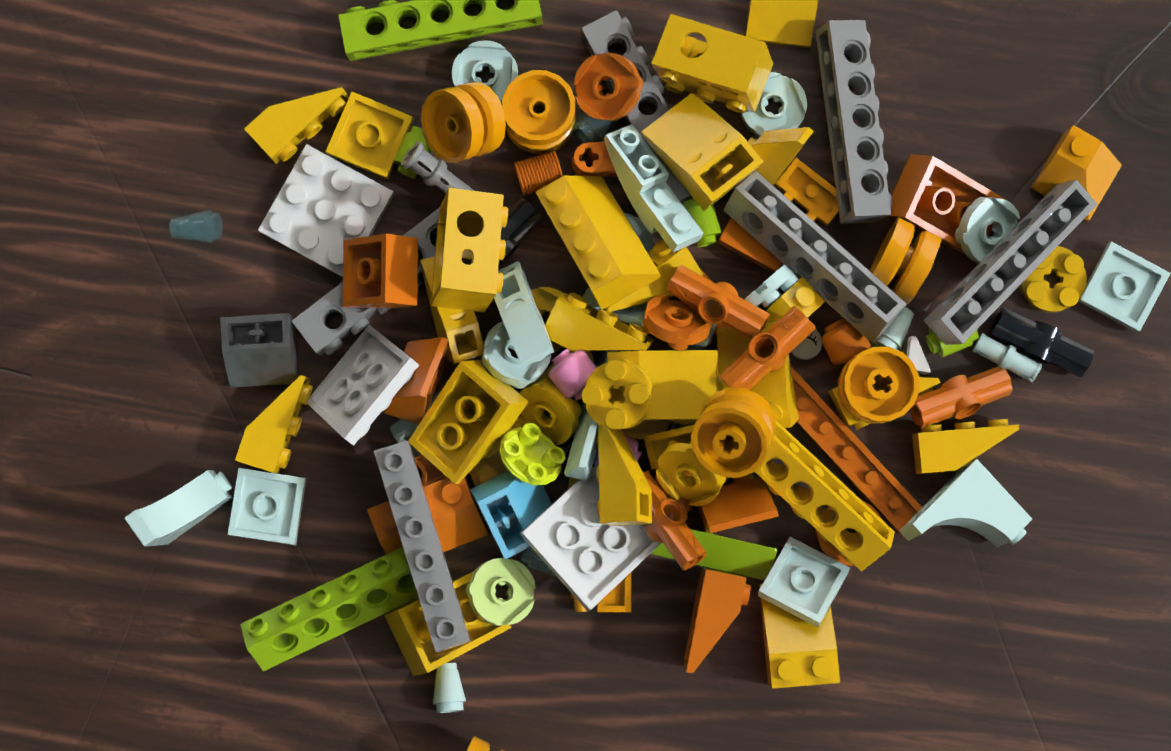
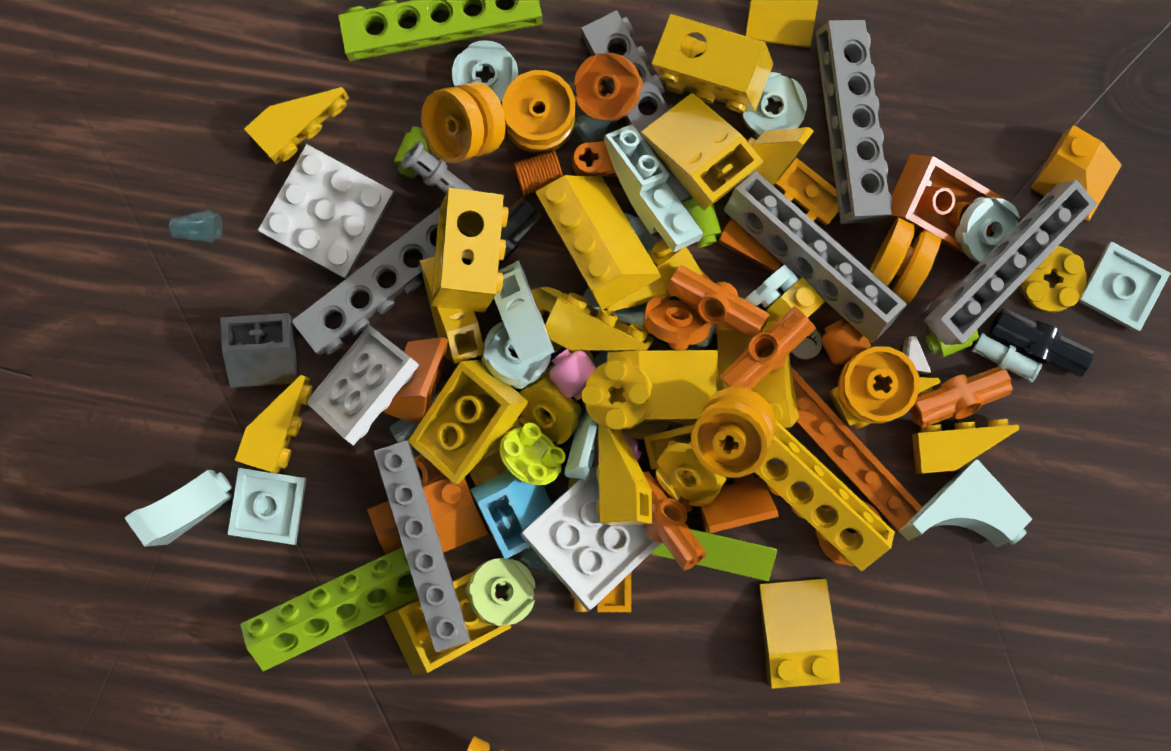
yellow plate [325,92,414,179] -> none
orange slope [342,234,419,308] -> none
light aqua cone [433,663,466,713] -> none
orange slope [682,567,751,674] -> none
light aqua plate [758,537,850,627] -> none
light aqua cone [871,307,914,351] -> none

